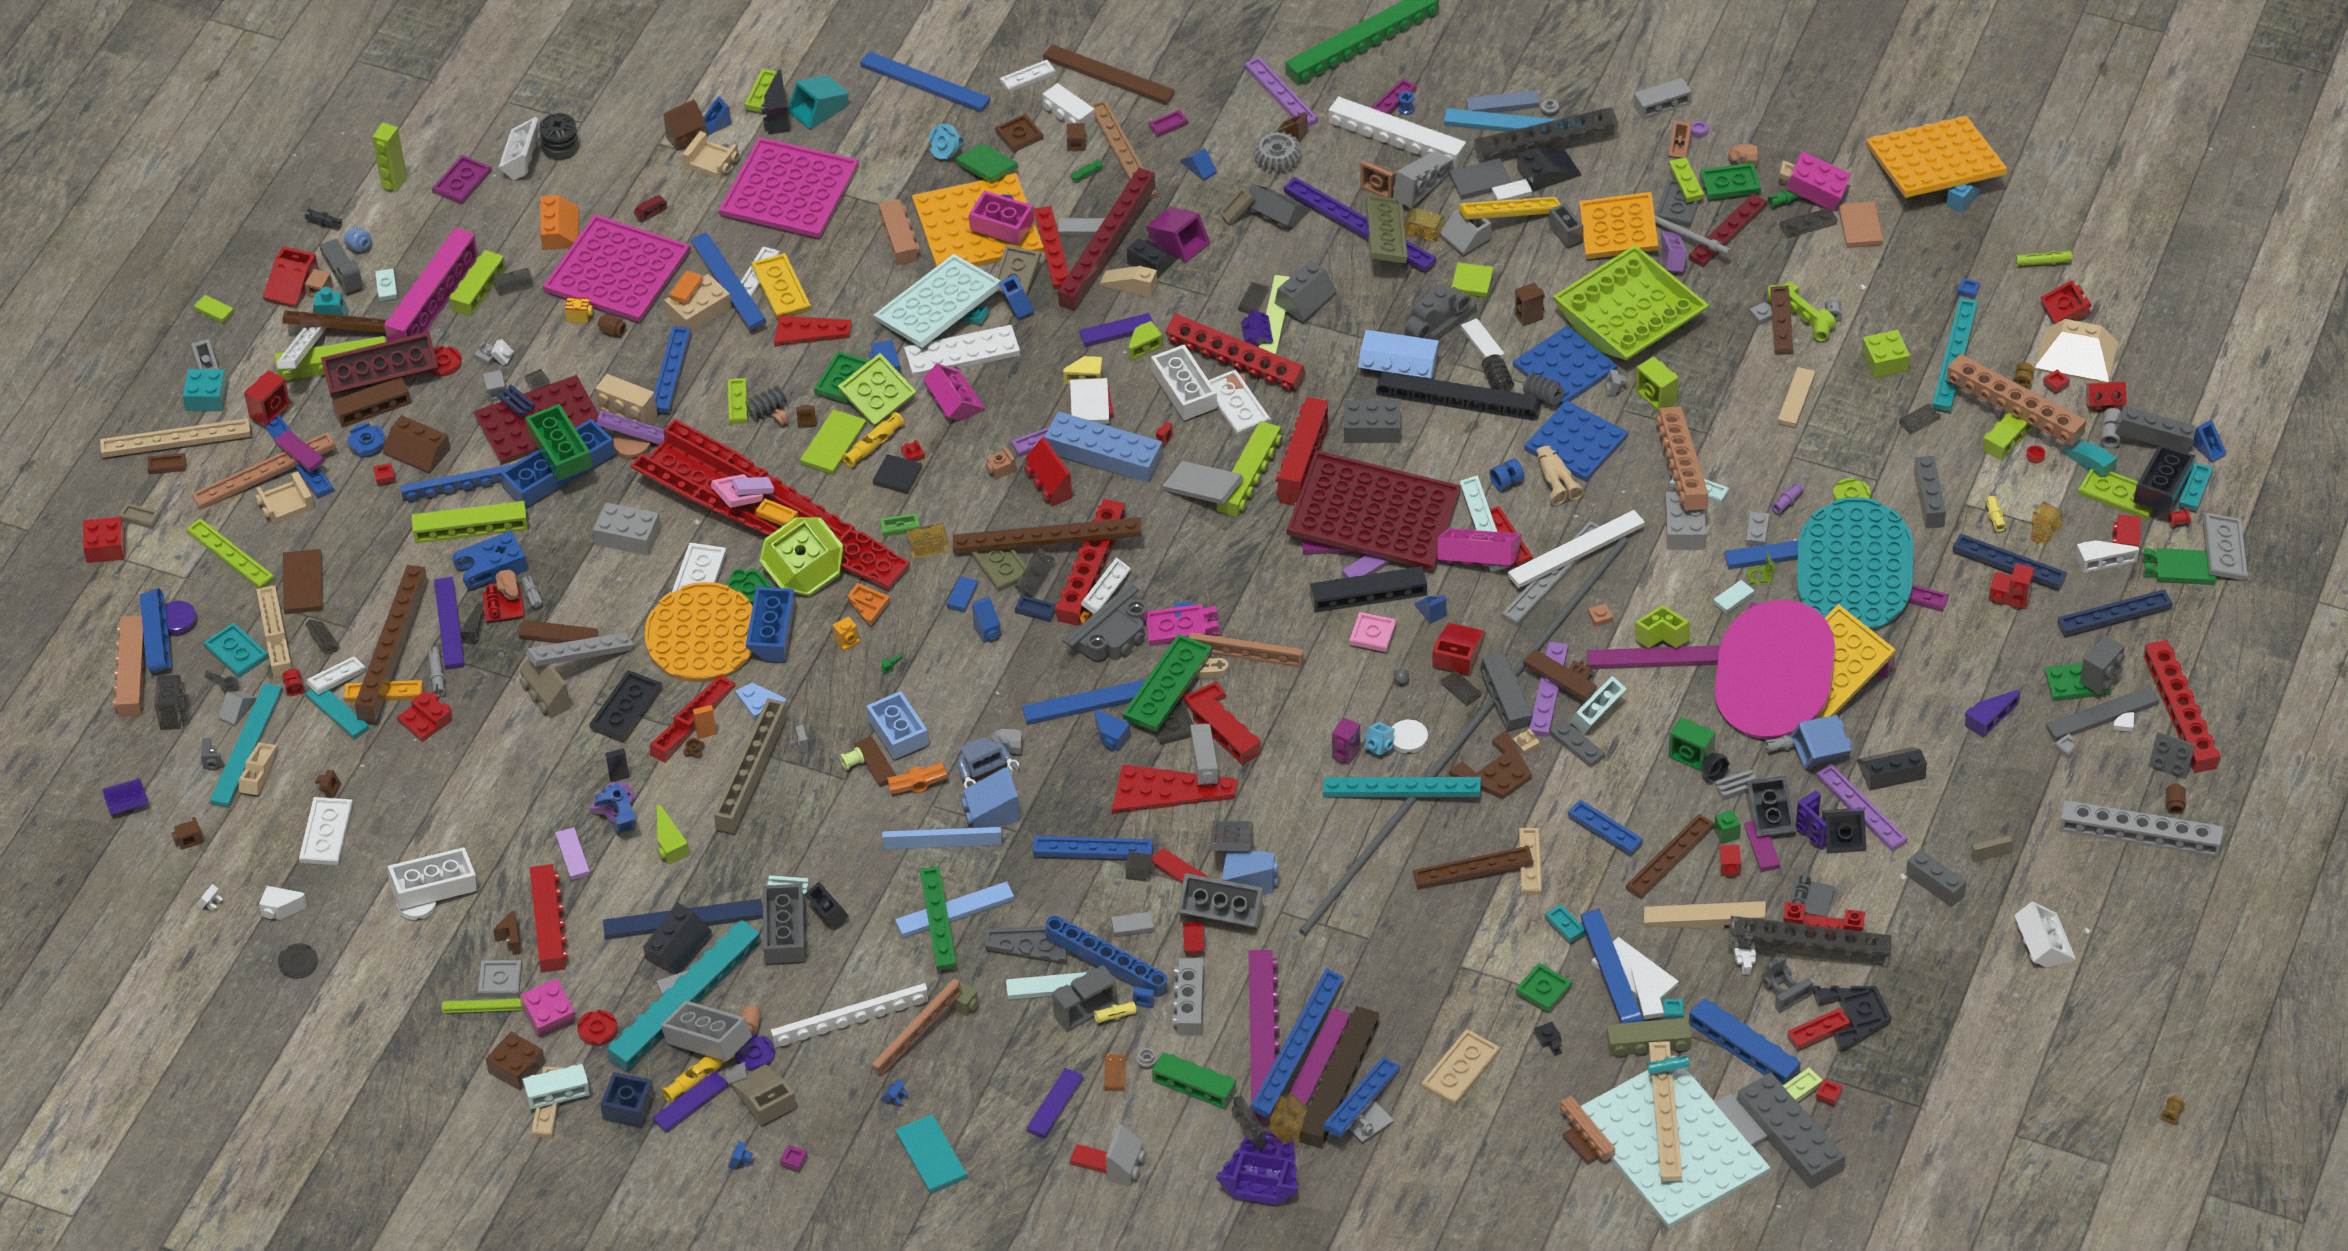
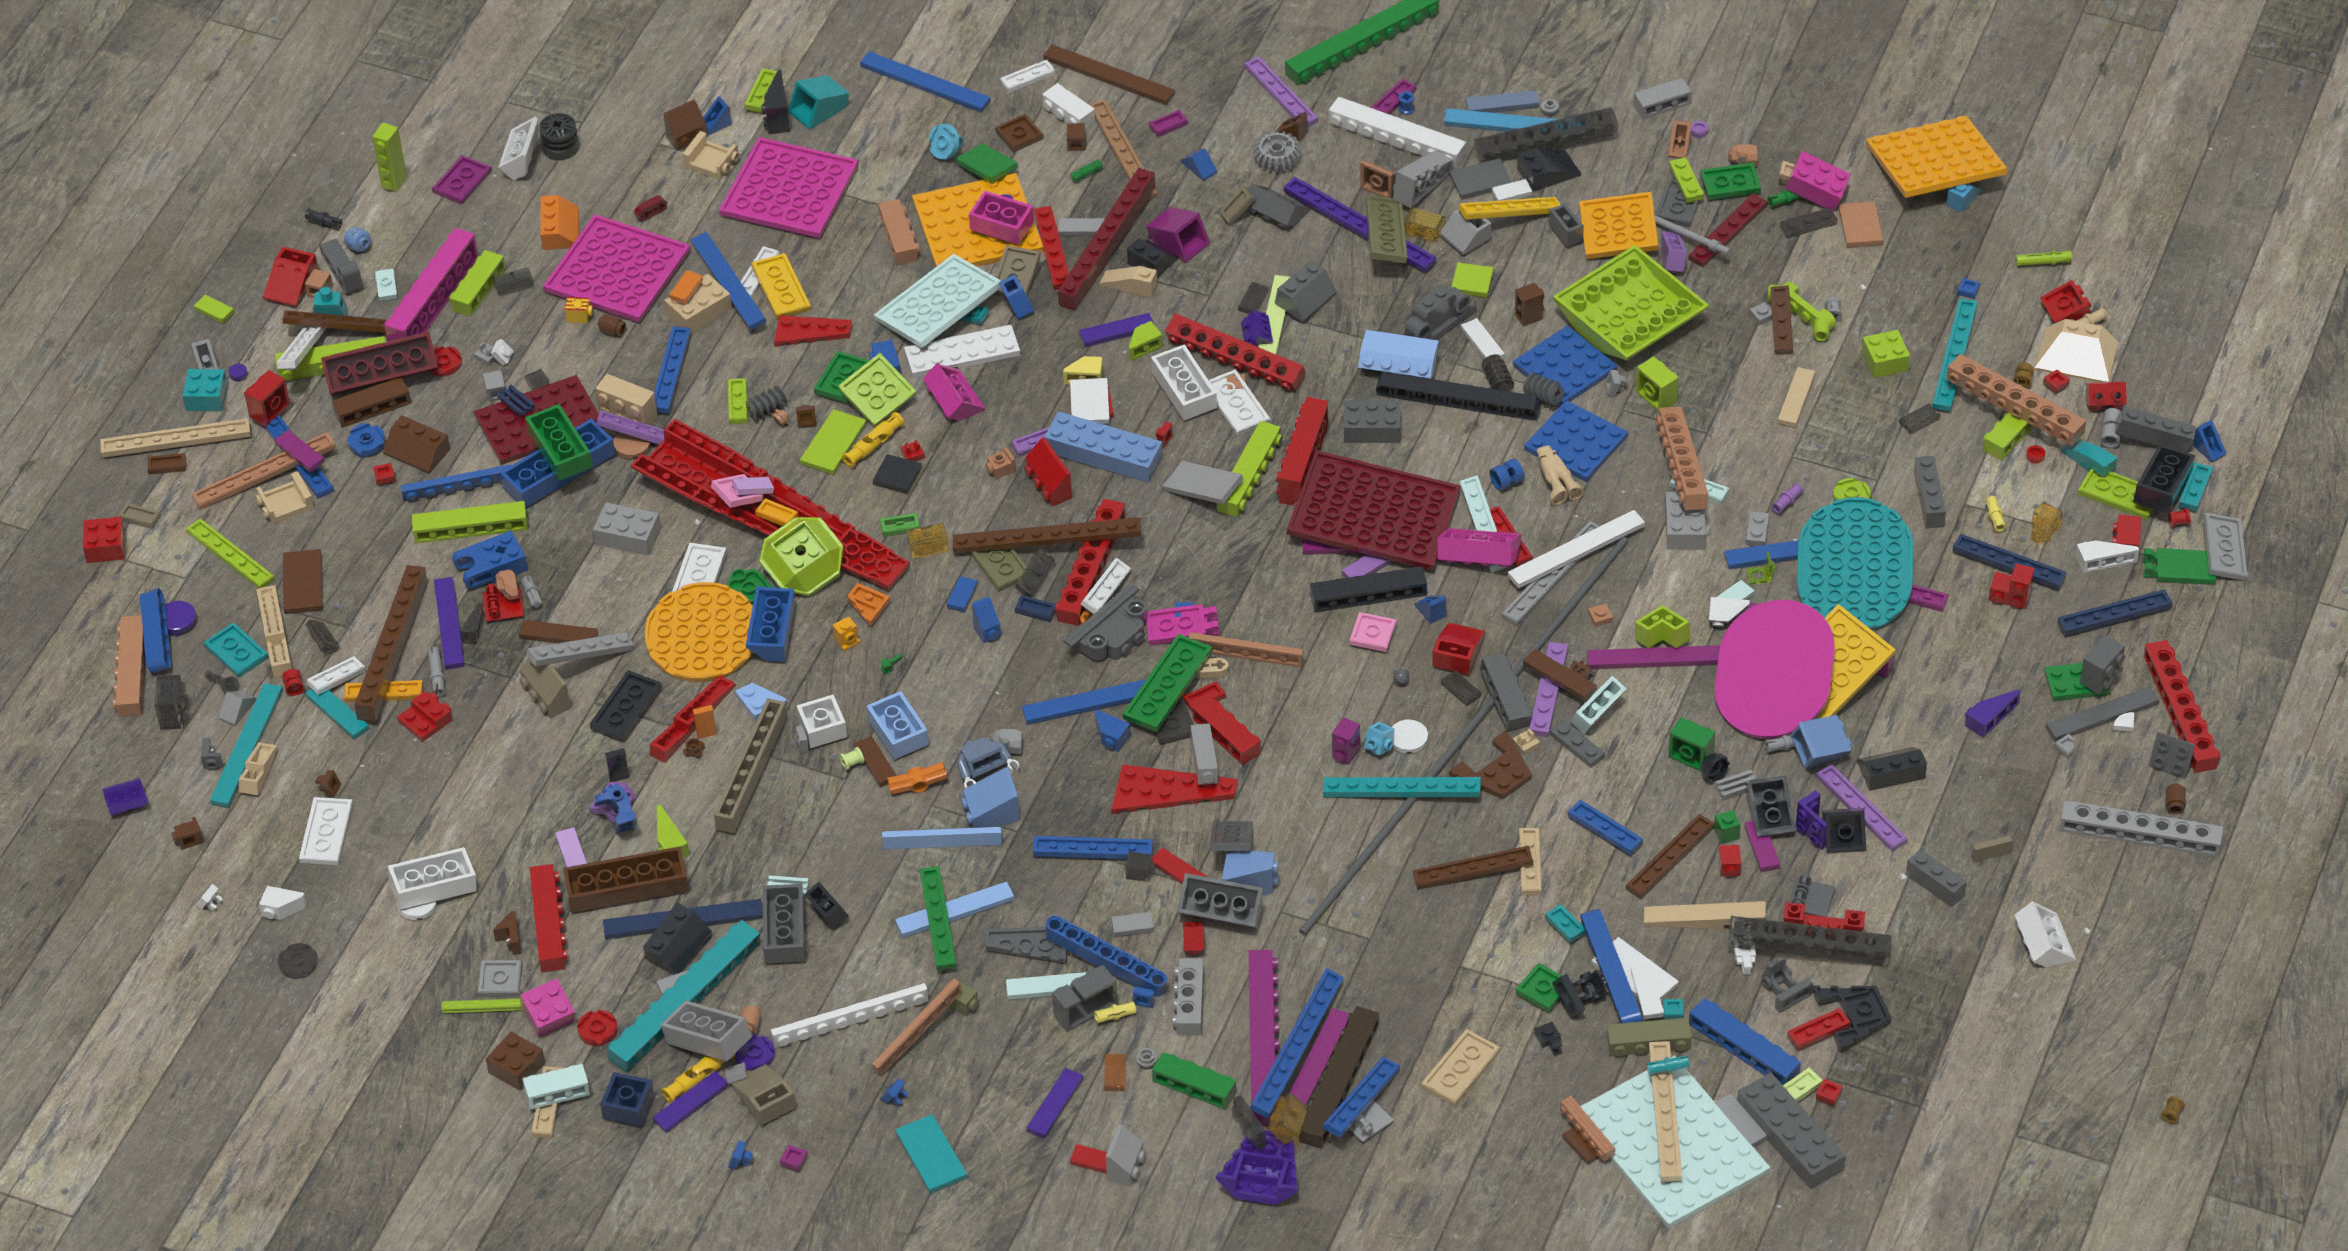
none -> dark purple tile [228,363,248,381]
none -> reddish brown brick [563,846,689,913]
none -> white brick [796,695,847,748]
none -> black tile [1552,970,1608,1018]
none -> white slope [1709,597,1749,627]
none -> tan pin [2077,308,2107,324]

